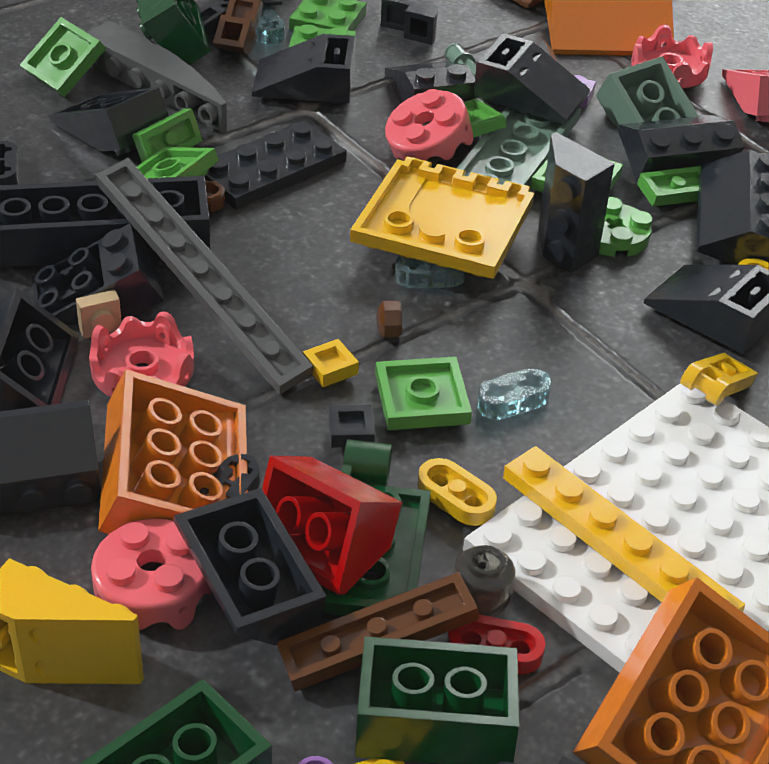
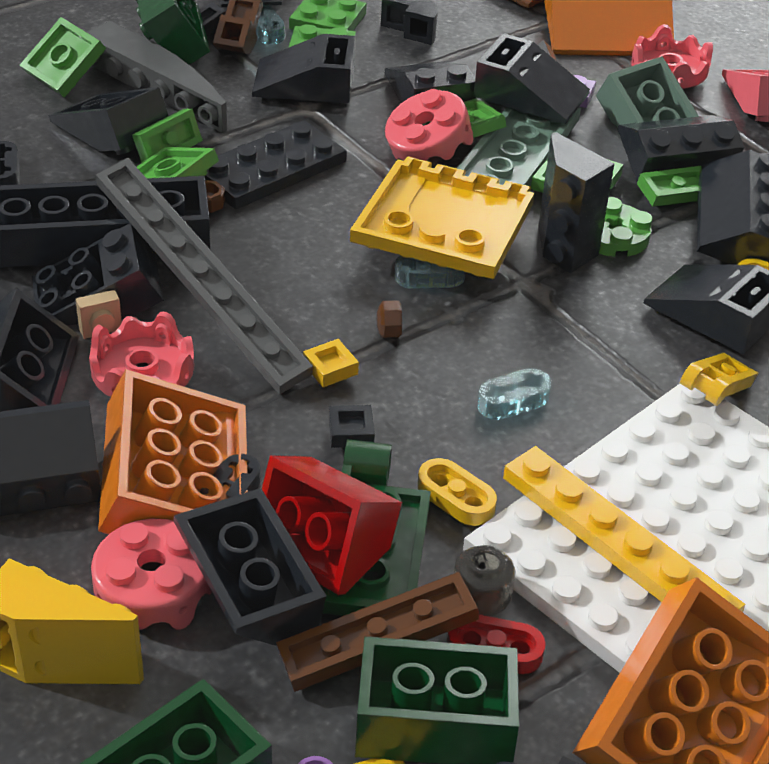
bright green plate [375,357,472,430] -> none
sand green axle [444,43,476,77] -> none

